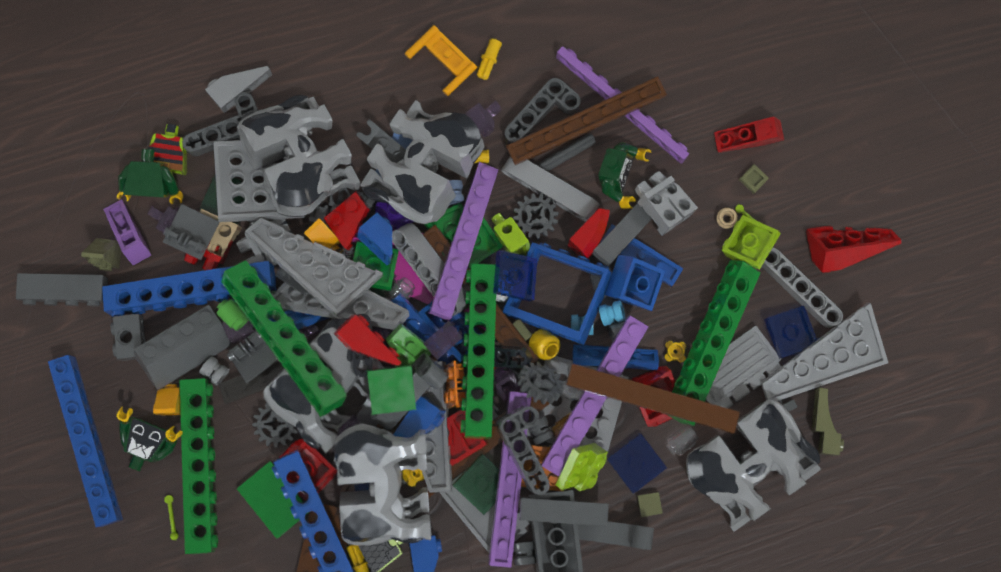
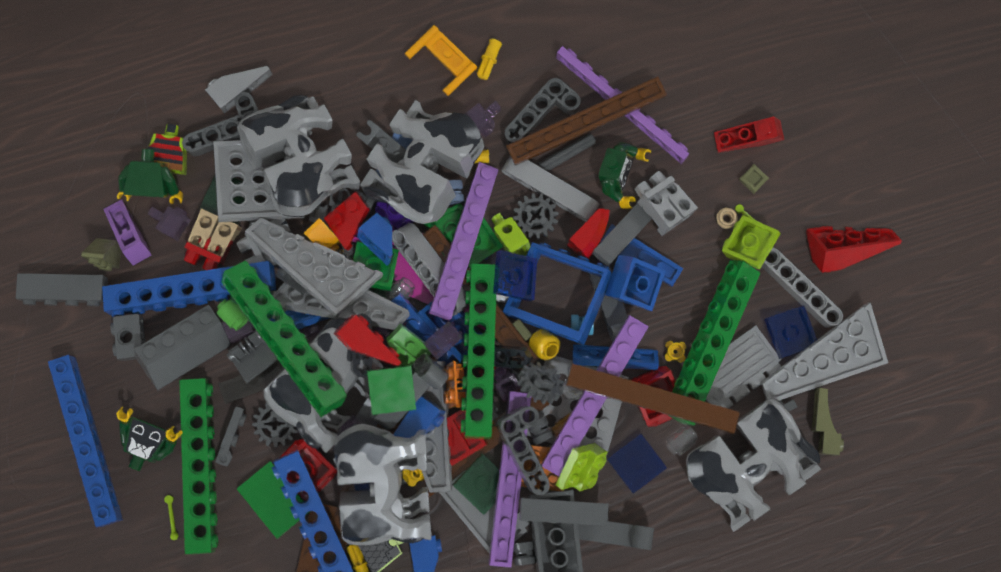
light orange slope [153,384,181,416] -> none
dark grey hinge [163,204,220,260] -> none
light grey wheel [199,356,230,386] -> none
medium azure wheel [599,300,626,326] -> none
olive tile [637,492,663,517] -> none
none -> dark grey hinge [215,407,247,466]

